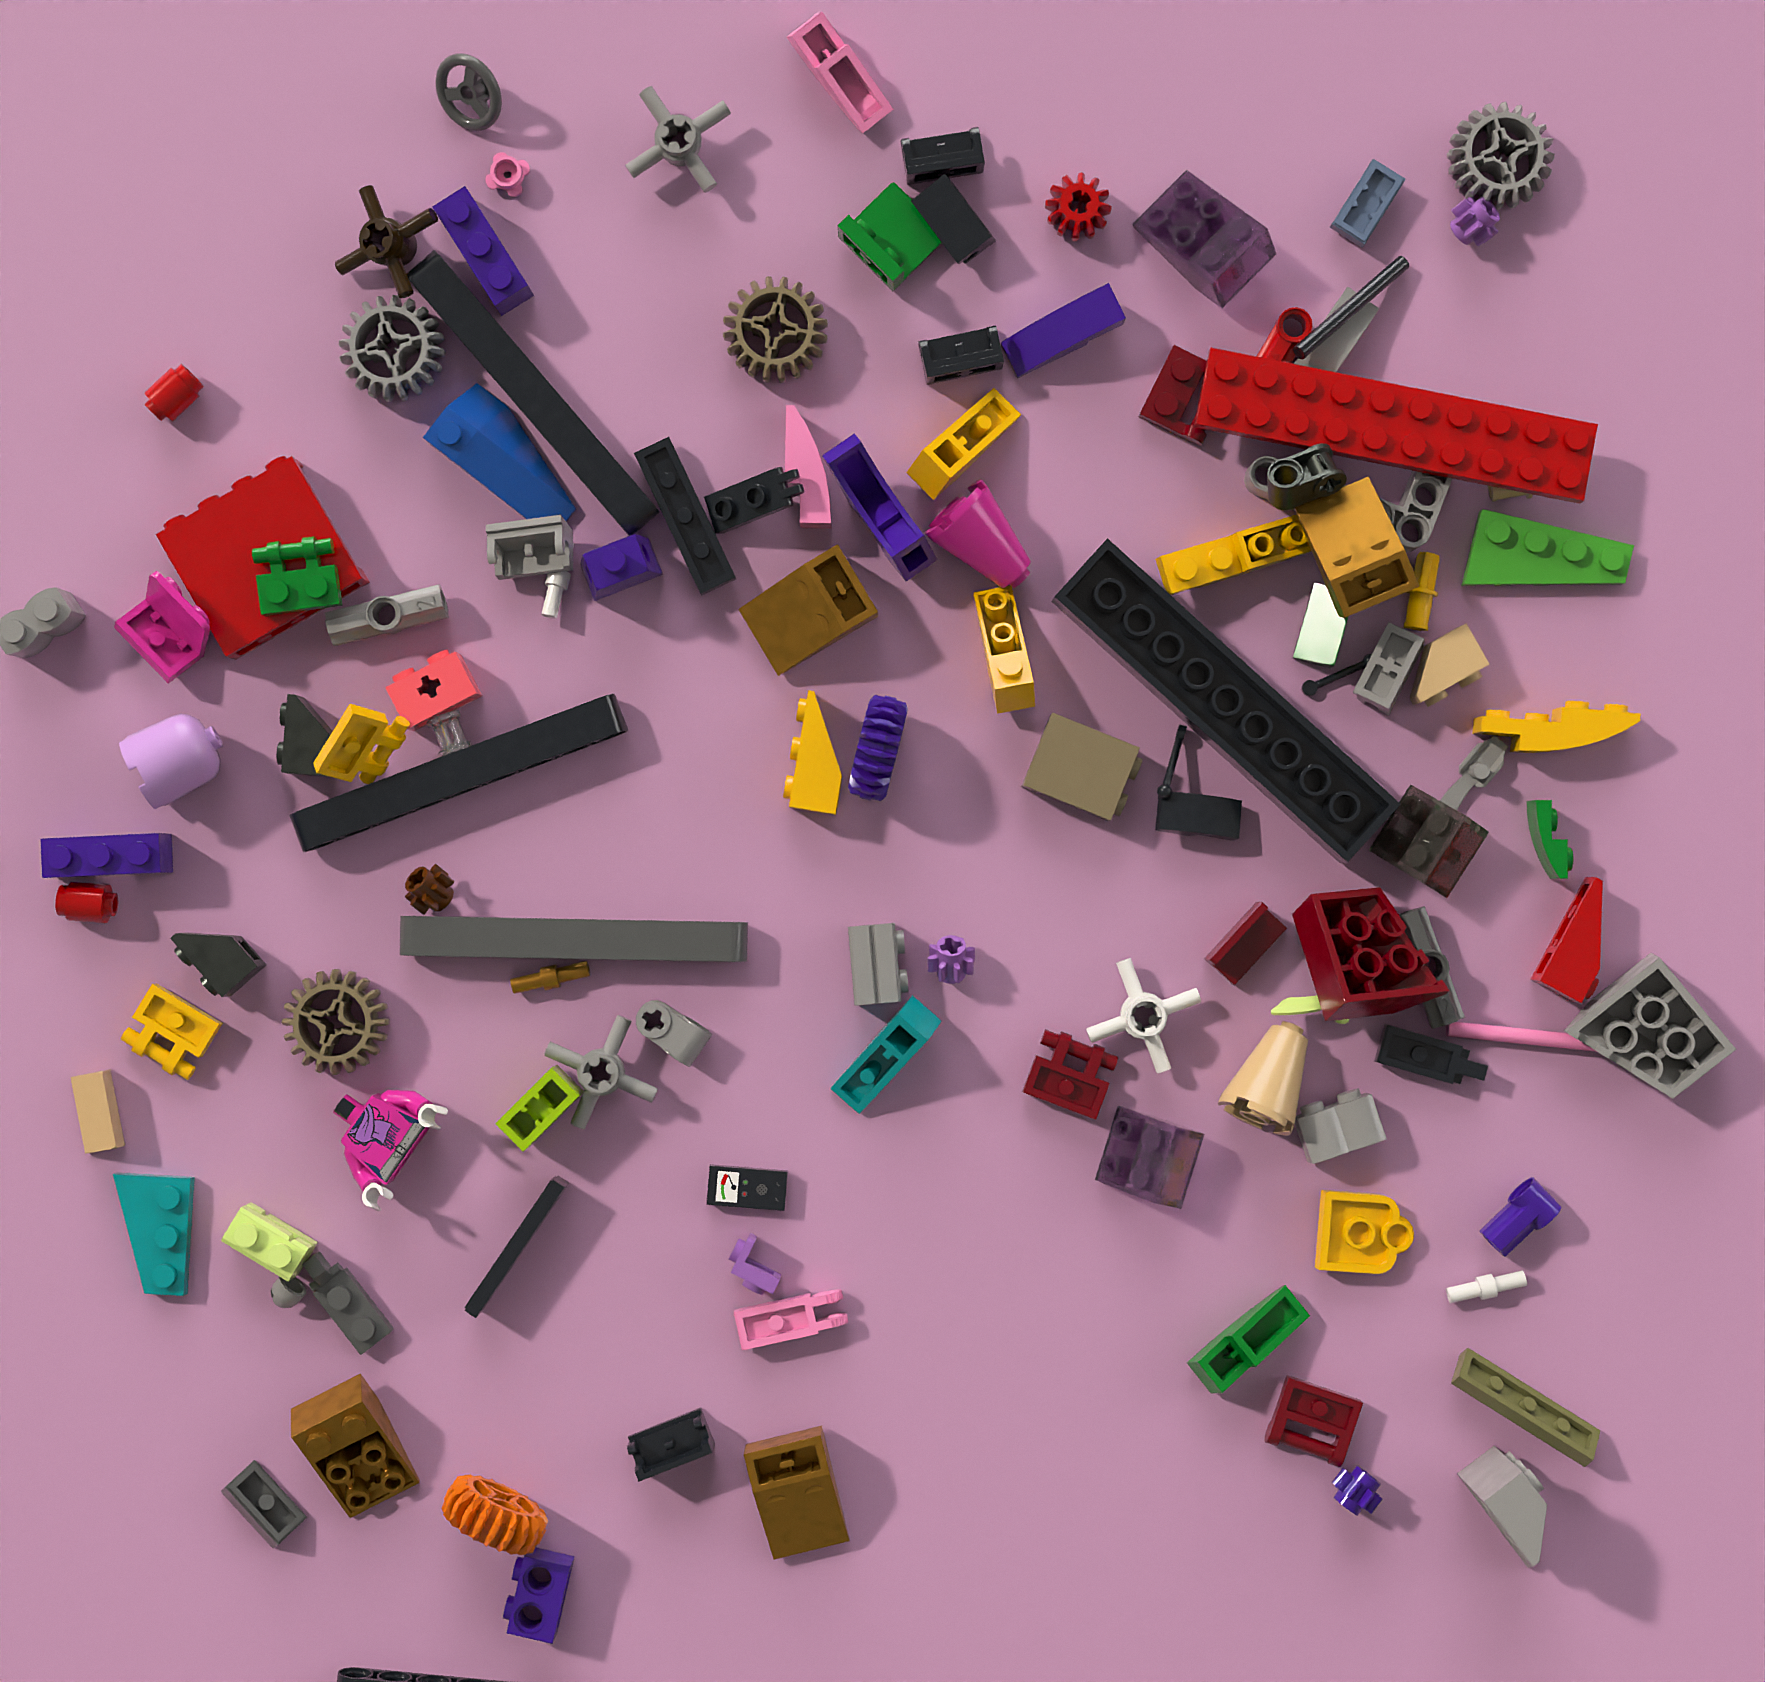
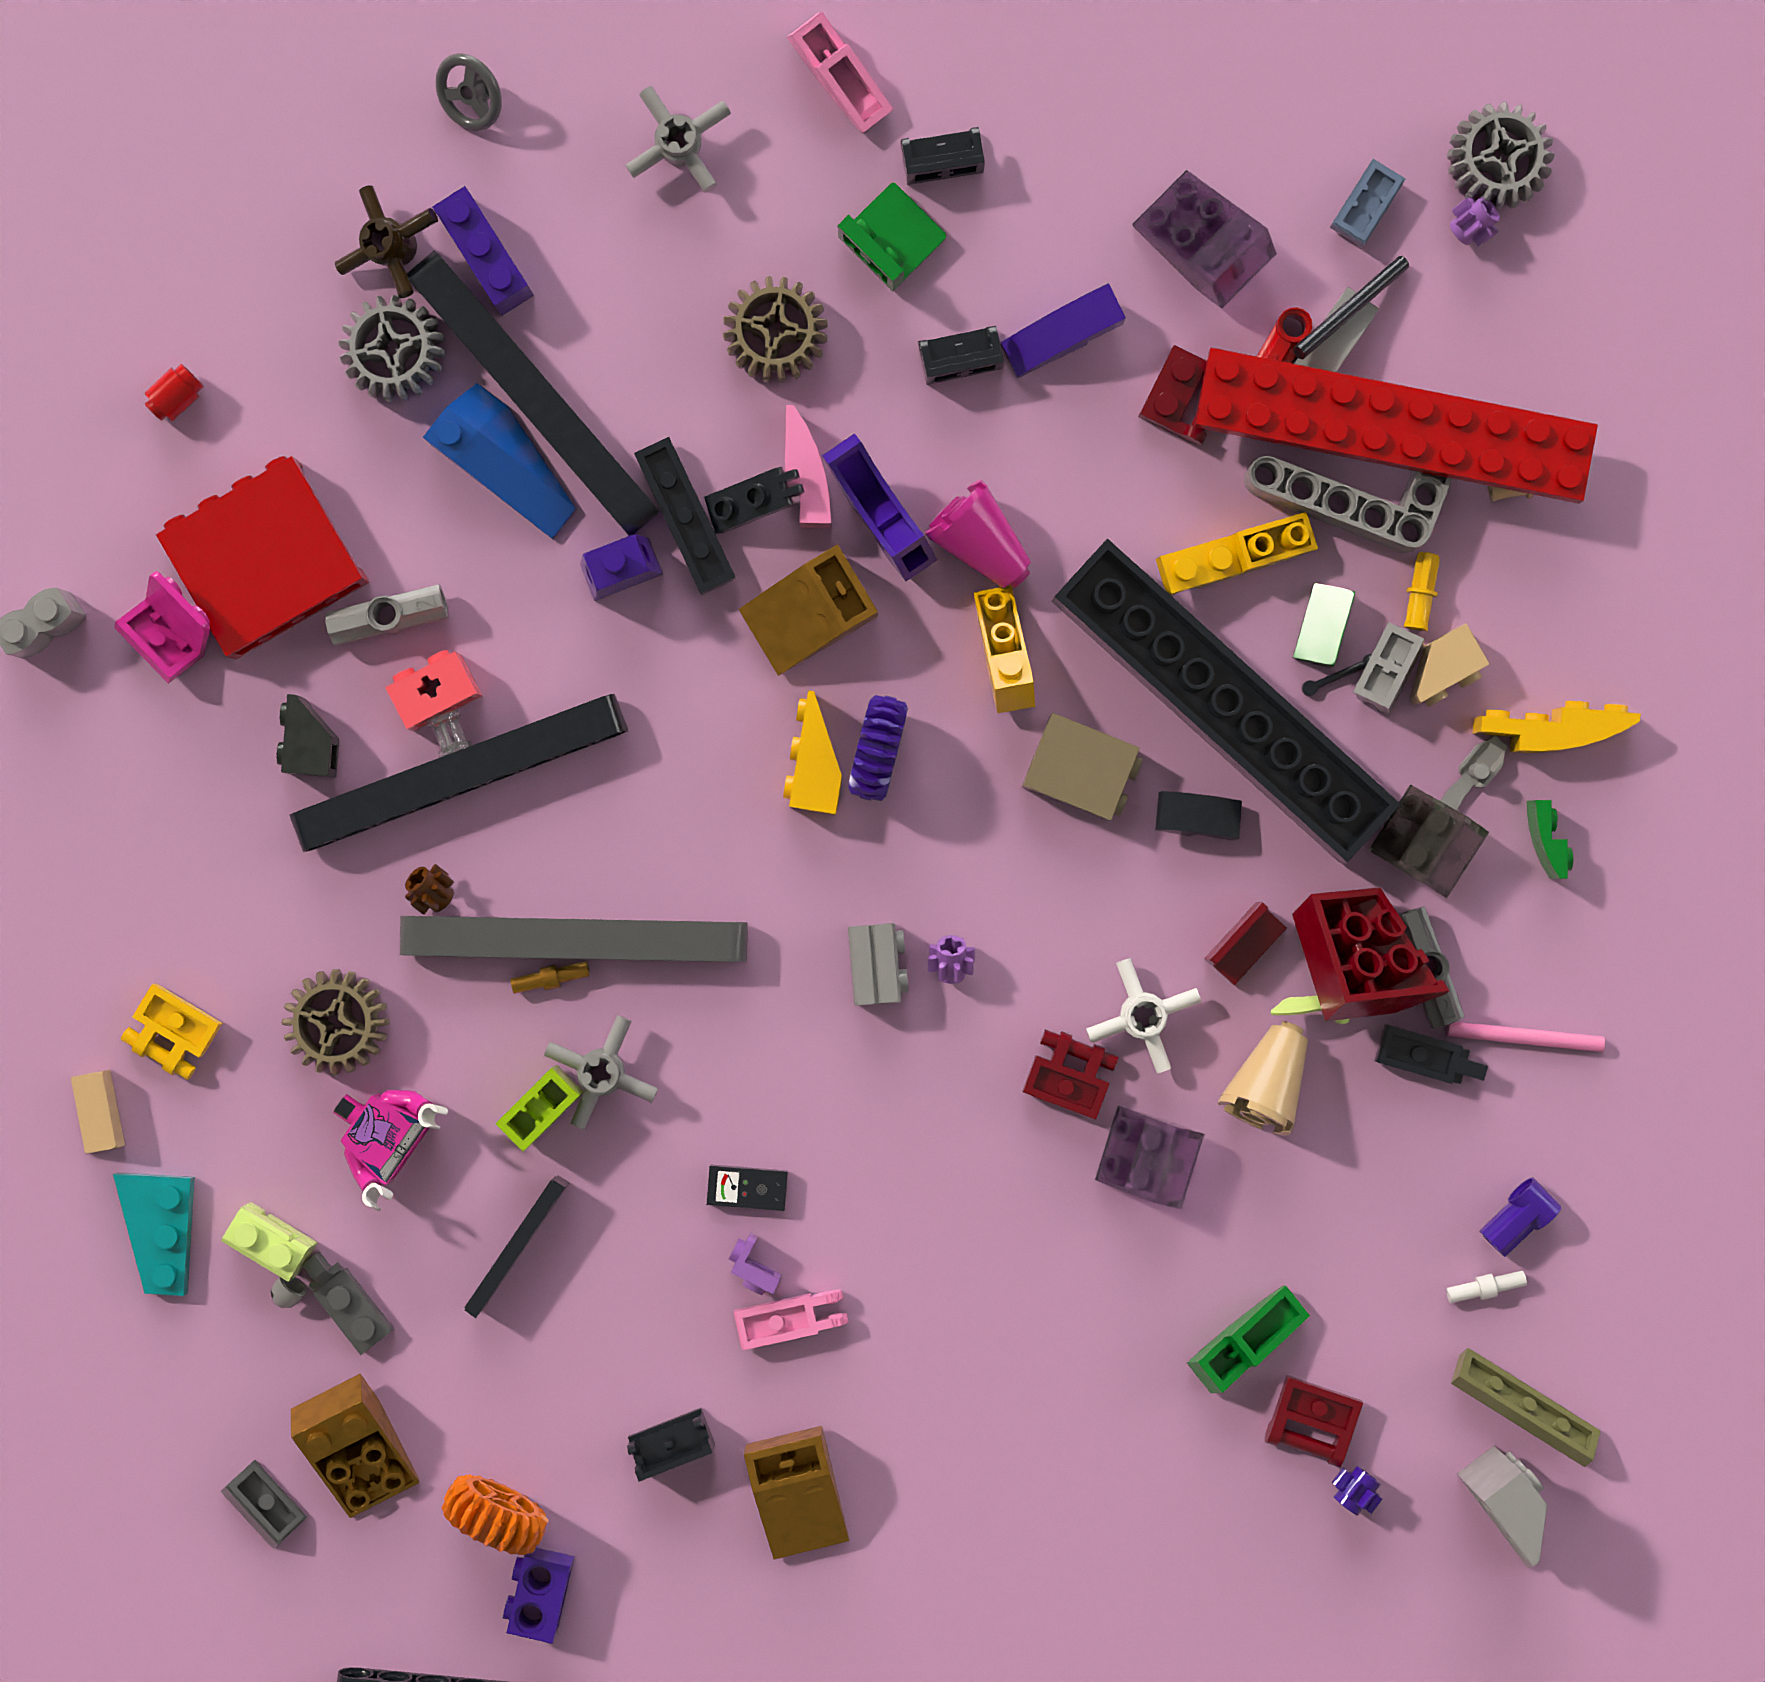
dark purple arch [40,833,173,878] -> none
red brick [55,882,119,923] -> none
lavender cylinder [119,714,223,809] -> none
pearl dark grey slope [170,932,266,997] -> none
green plate [252,536,342,616] -> none
yellow plate [313,704,410,784] -> none
bright pink plate [485,152,530,197] -> none
light grey hinge [486,515,573,580] -> none
white bar [541,543,574,619] -> none
light grey piece [636,1000,712,1067] -> none
teal slope [830,995,942,1114] -> none
yellow slope [906,388,1021,500] -> none
black hinge [911,174,996,264] -> none
red gear [1045,172,1112,242] -> none
black hinge [1157,724,1187,799] -> none
pearl dark grey piece [1267,443,1347,510] -> none
pearl gold slope [1294,476,1419,618] -> none
light grey brick [1295,1088,1387,1164] -> none
yellow plate [1315,1190,1414,1274] -> none
bright green wing [1461,509,1634,586] -> none
red slope [1530,877,1603,1003] -> none
light grey wedge [1564,953,1736,1099] -> none

